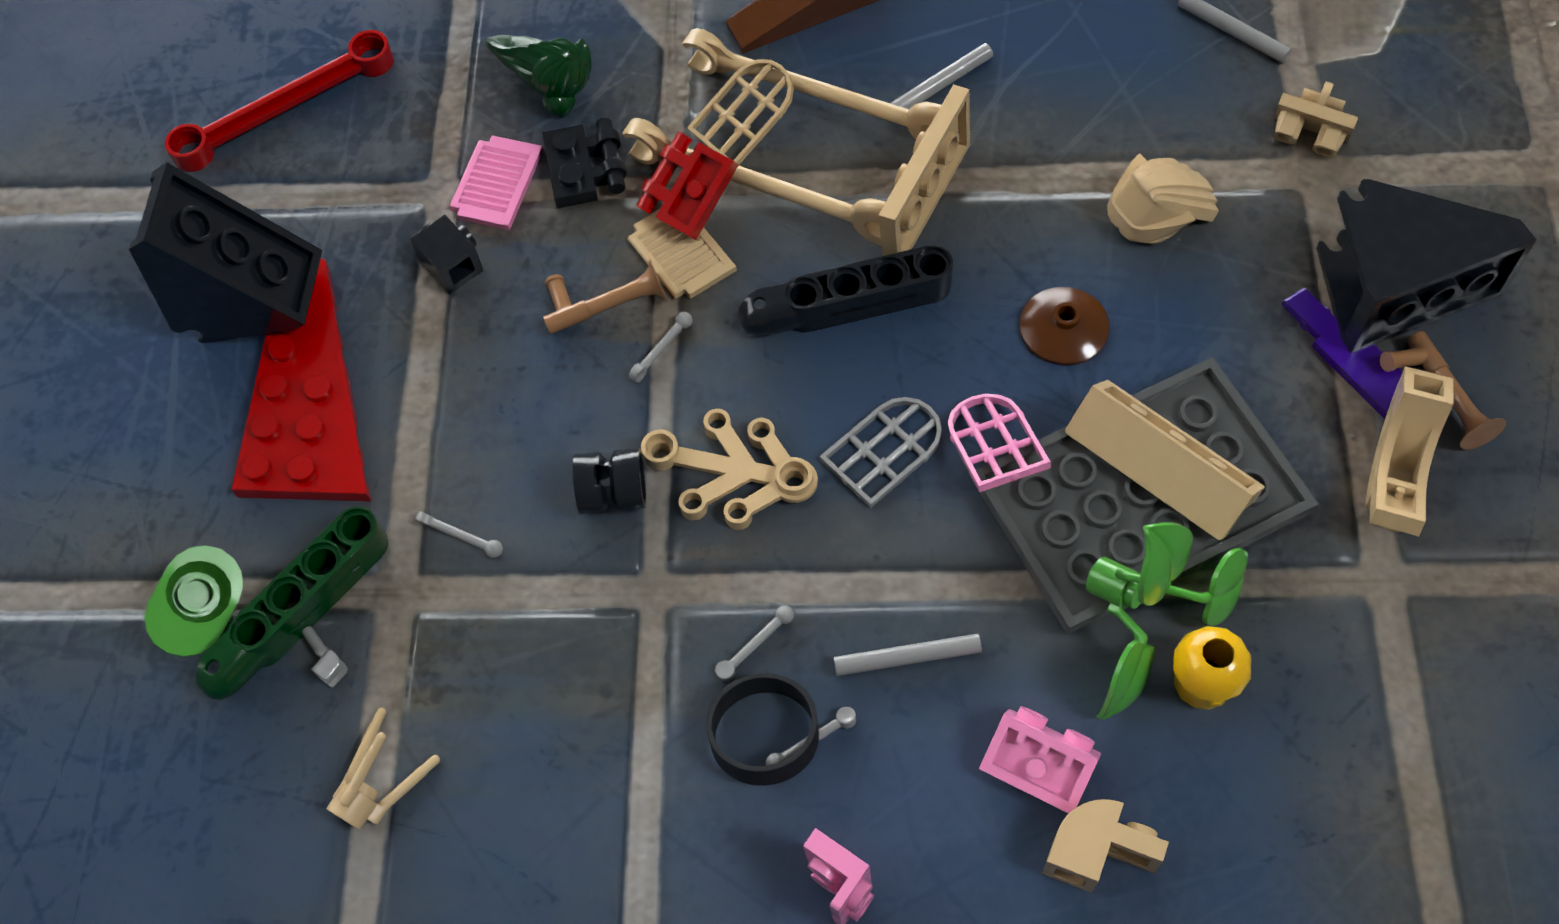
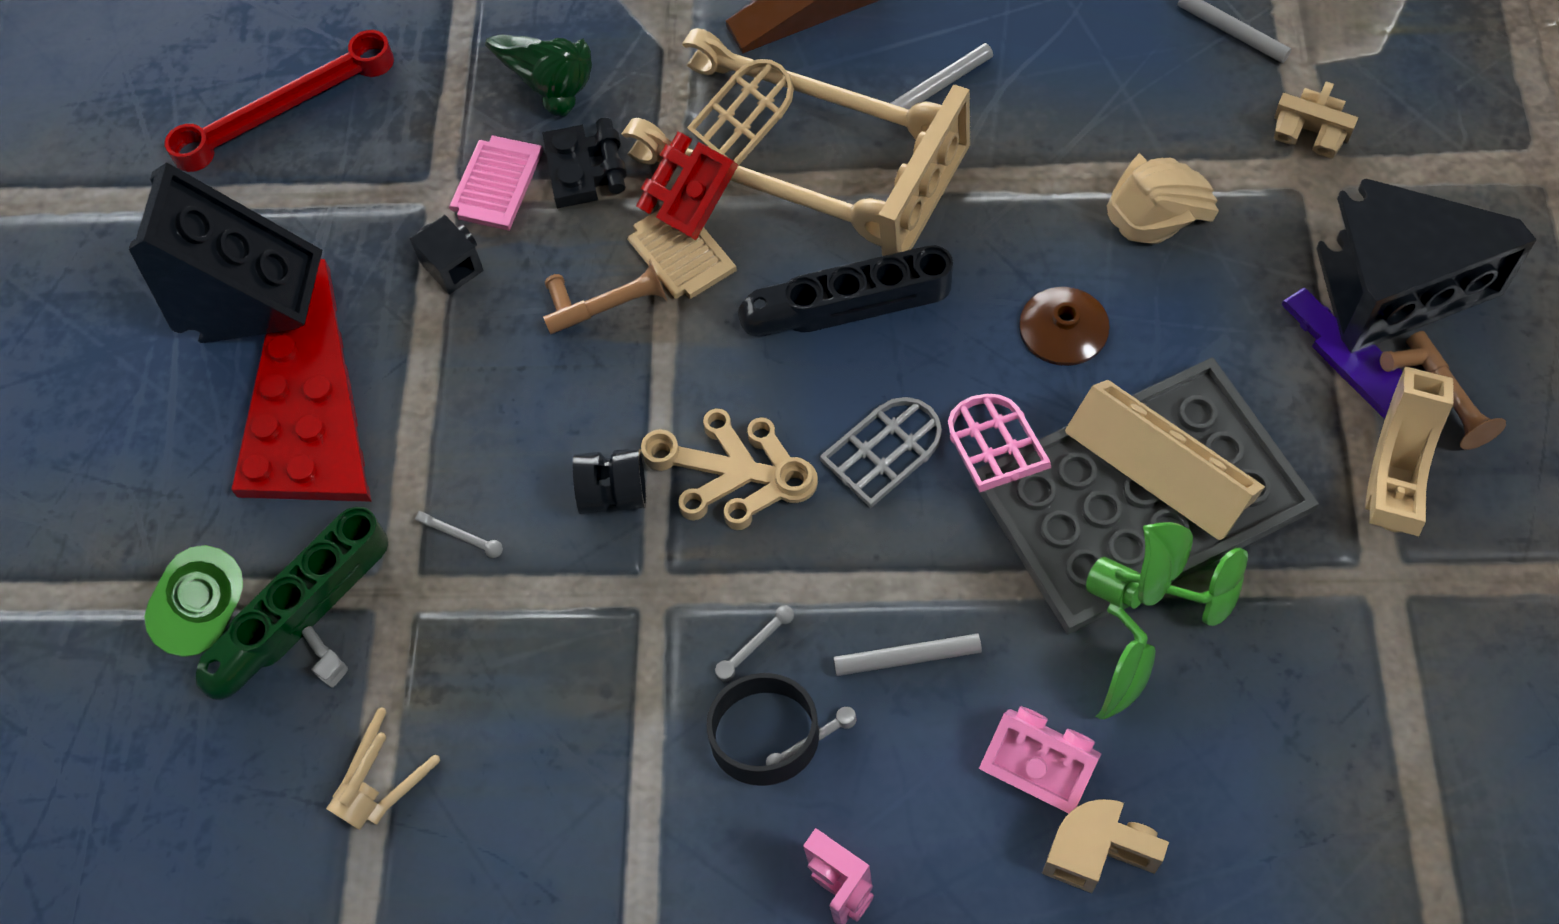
light grey hinge [629,312,693,383] -> none
yellow piece [1173,626,1251,710] -> none

